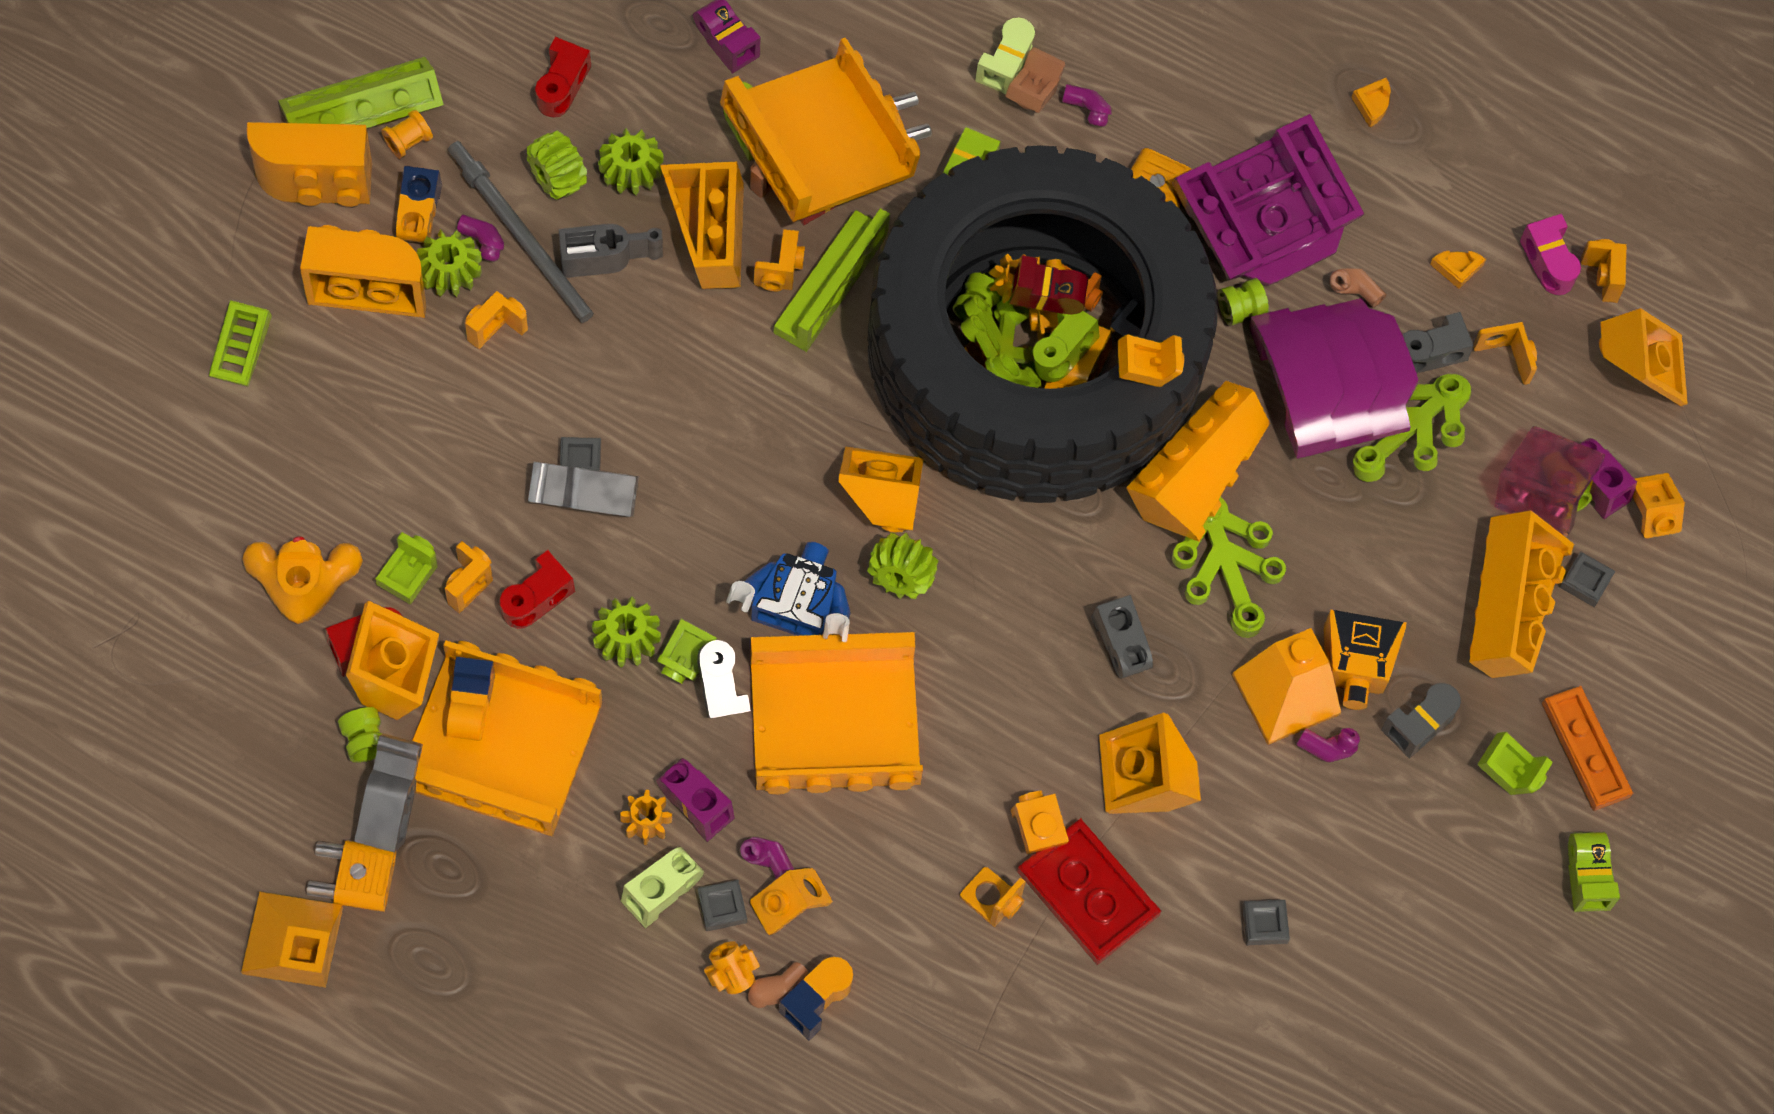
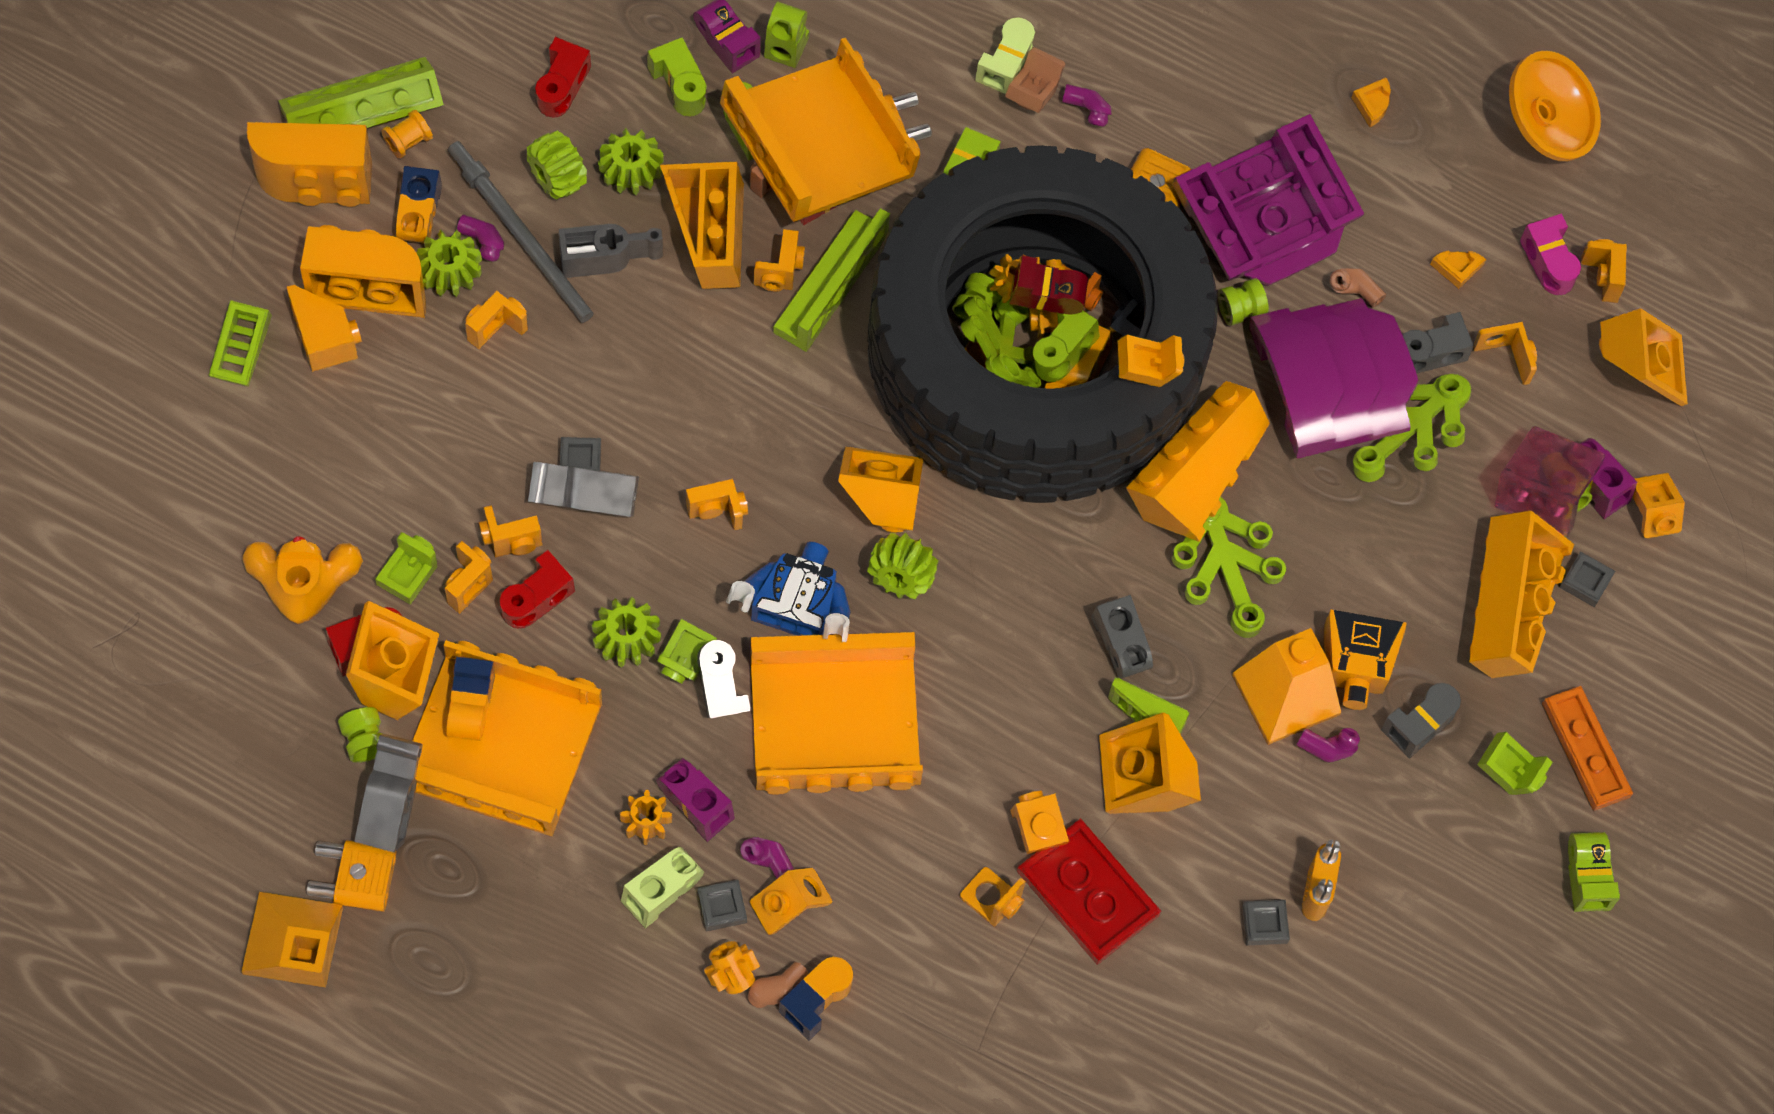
none -> light orange slope [286,285,362,372]
none -> light orange bracket [478,505,542,558]
none -> lime leg [647,37,707,117]
none -> light orange bracket [686,479,748,531]
none -> lime leg [764,1,809,69]
none -> lime slope [1108,678,1189,734]
none -> light orange piece [1302,840,1341,921]
none -> light orange dish [1509,51,1601,161]

